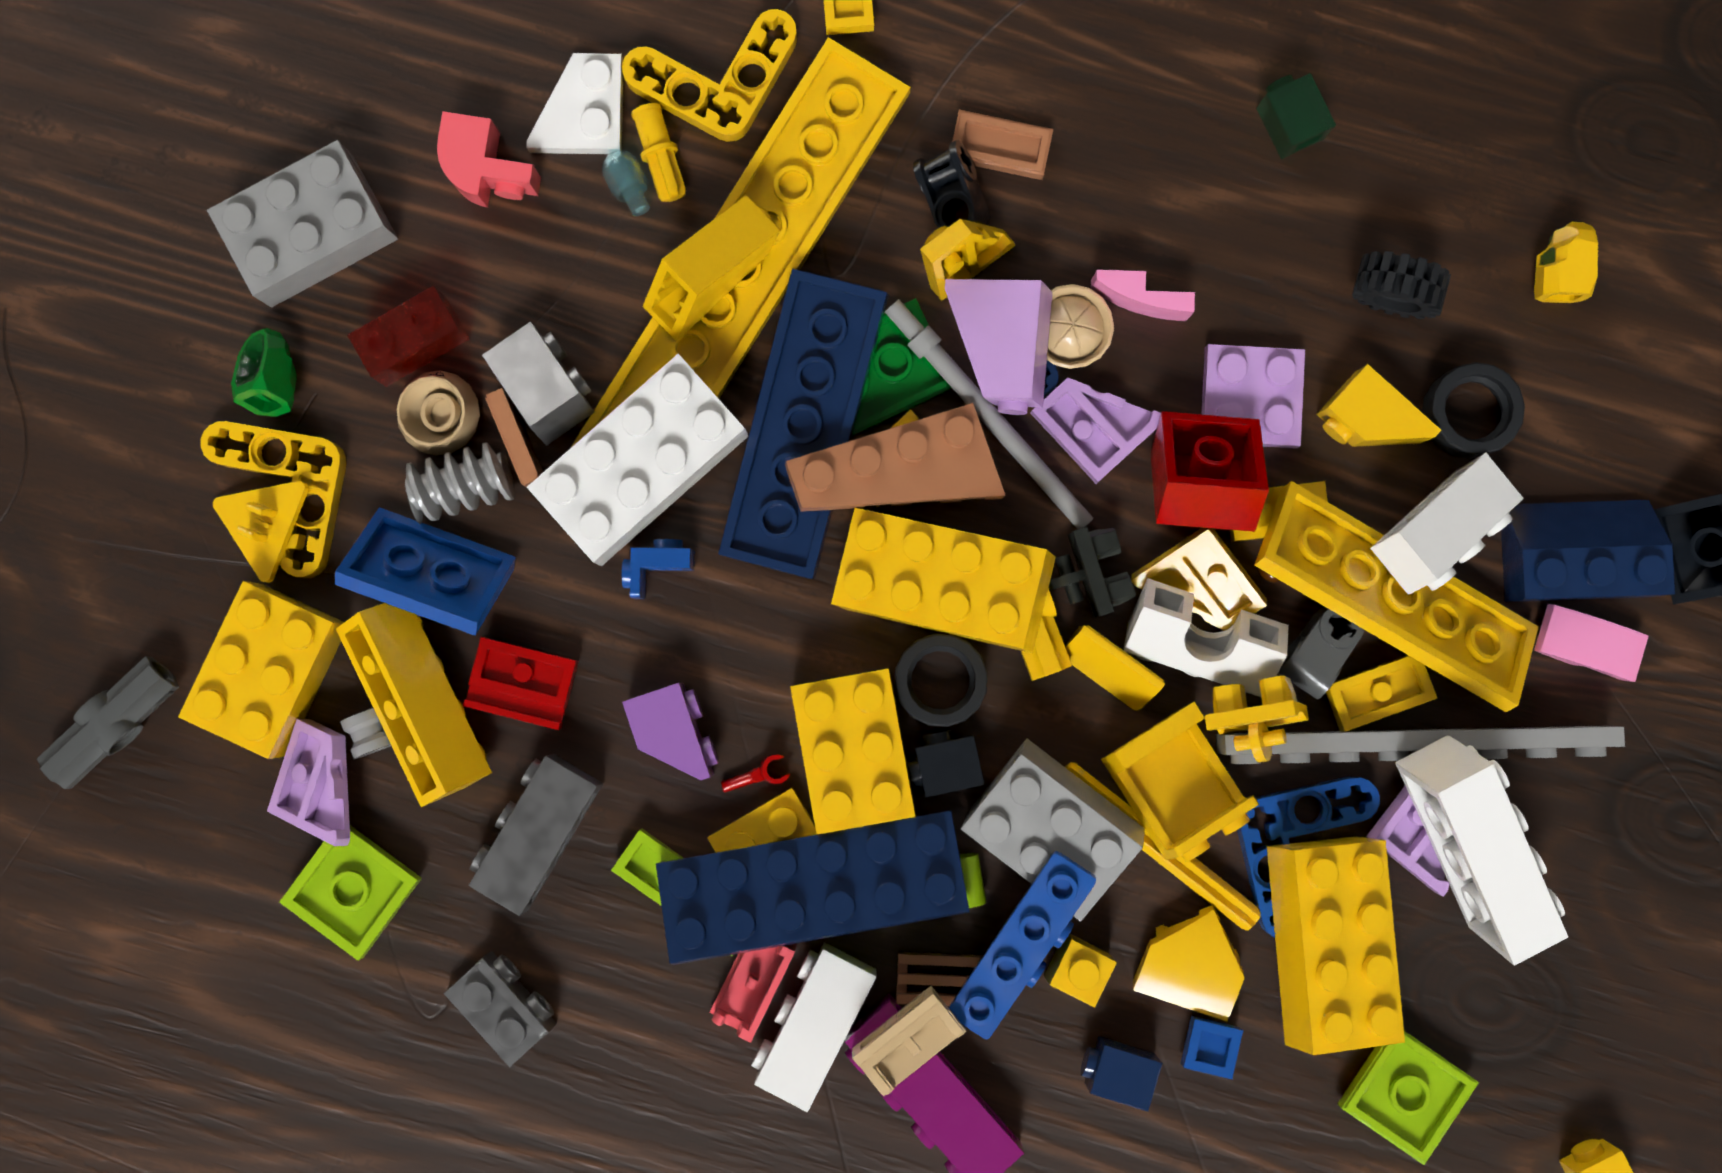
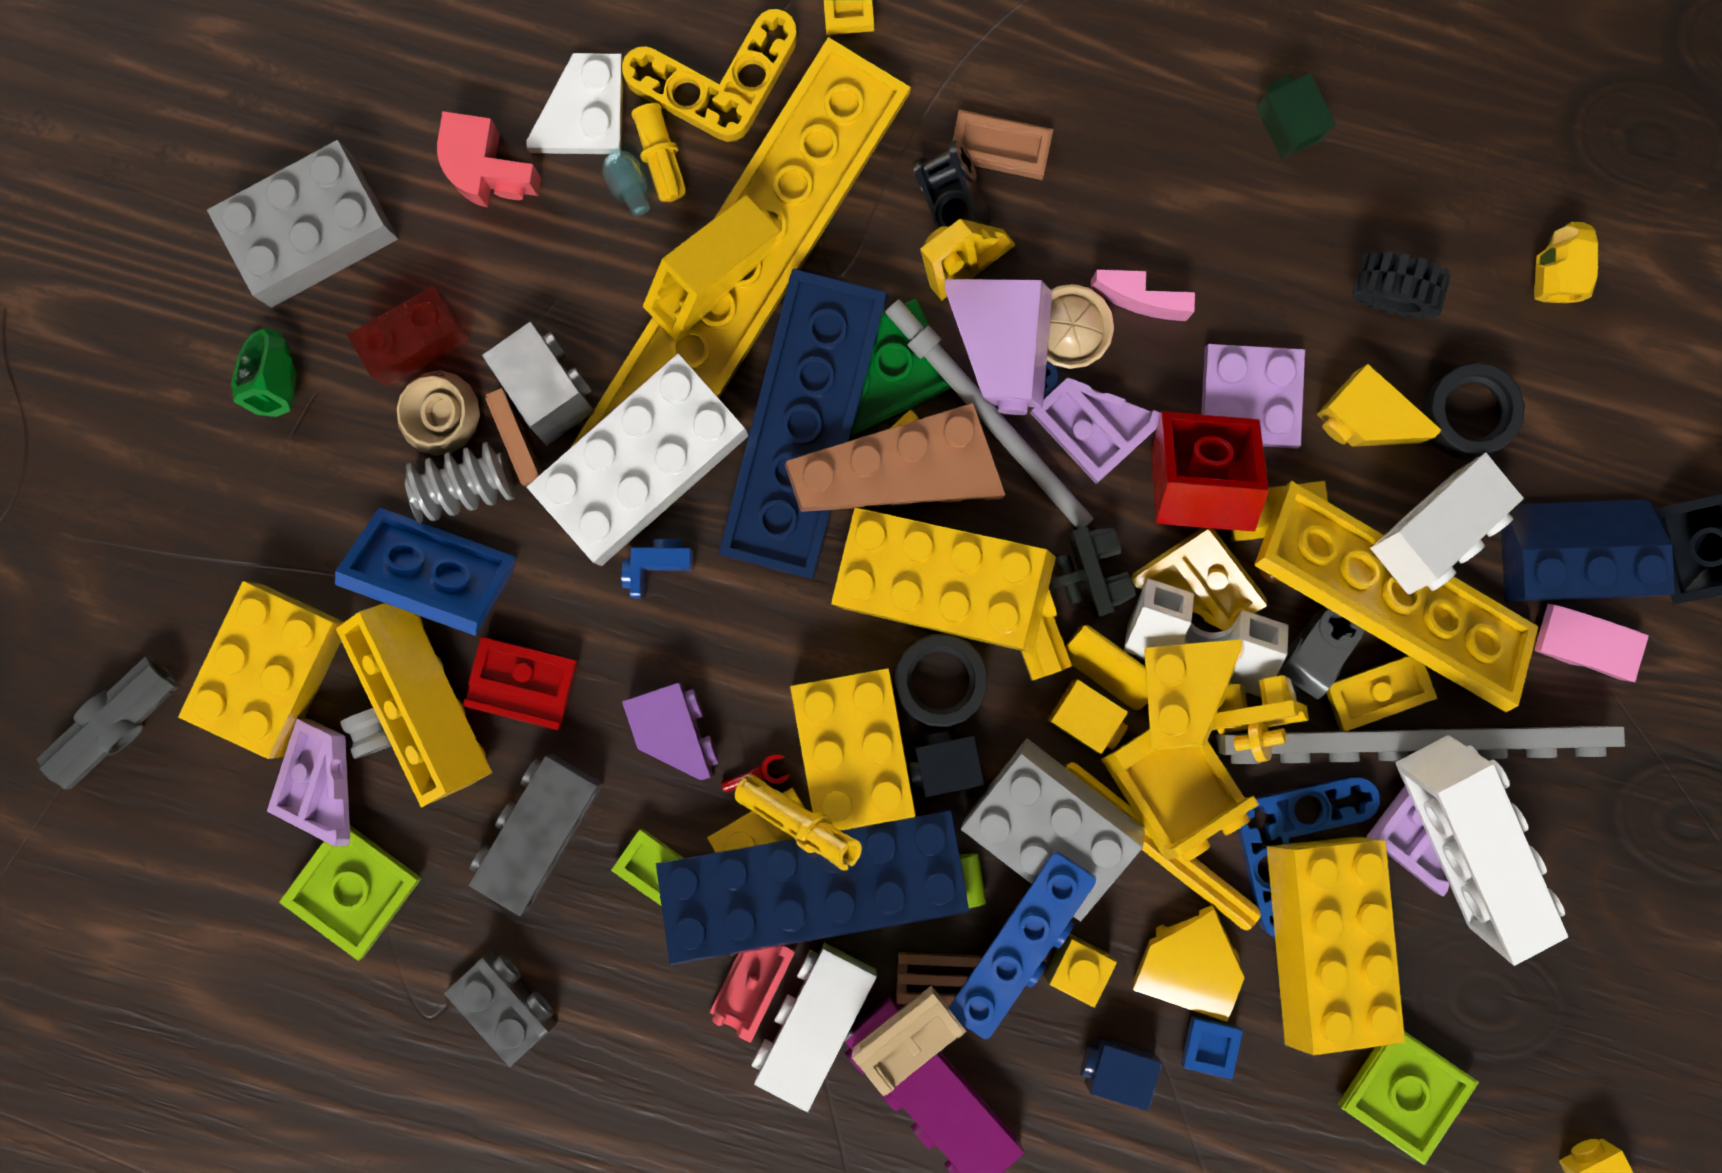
yellow beam [201,421,346,578] -> none
yellow piece [213,481,309,583] -> none
none -> yellow pin [735,775,862,870]
none -> yellow brick [1047,680,1128,754]
none -> yellow wing [1144,639,1245,750]

